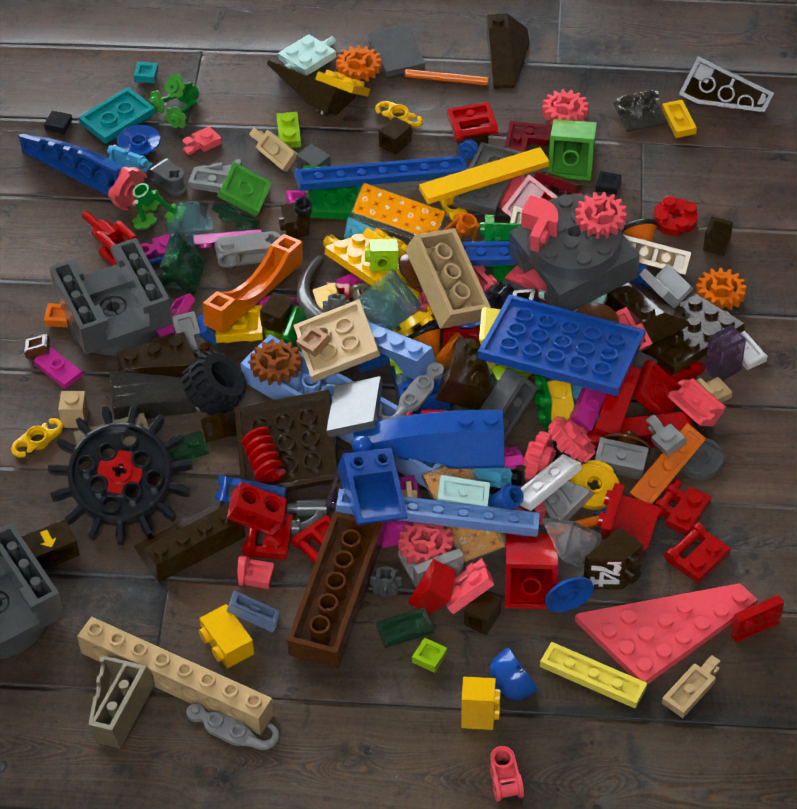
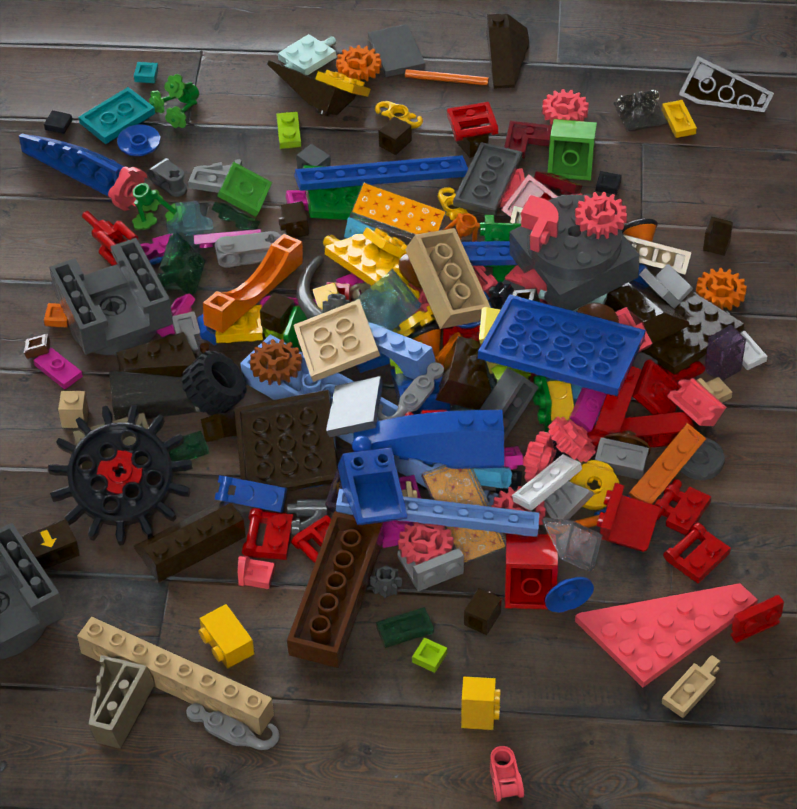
yellow piece [11,418,64,458] -> none
medium azure hinge [107,145,153,173] -> none
coral plate [182,126,222,155] -> none
sand blue tile [226,591,280,633] -> none
red brick [227,482,287,535] -> none
red piece [242,427,286,483] -> none
tan plate [249,128,298,172] -> none
black hinge [294,197,312,217] -> none
medium nougat plate [296,325,331,357] -> none
lime brick [364,239,399,271] -> none
red slope [408,558,456,615] -> none
yellow tile [419,147,550,204] -> none
light aqua plate [437,475,490,507] -> none
coral plate [446,558,494,614] -> none
blue plate [458,139,479,160] -> none
blue cone [488,484,524,509] -> none
blue cylinder [489,647,538,701] -> none
light yellow plate [540,642,647,709] -> none
dark brown slope [583,527,643,589] -> none
light grey plate [646,414,687,457] -> none
red plate [653,196,698,236] -> none

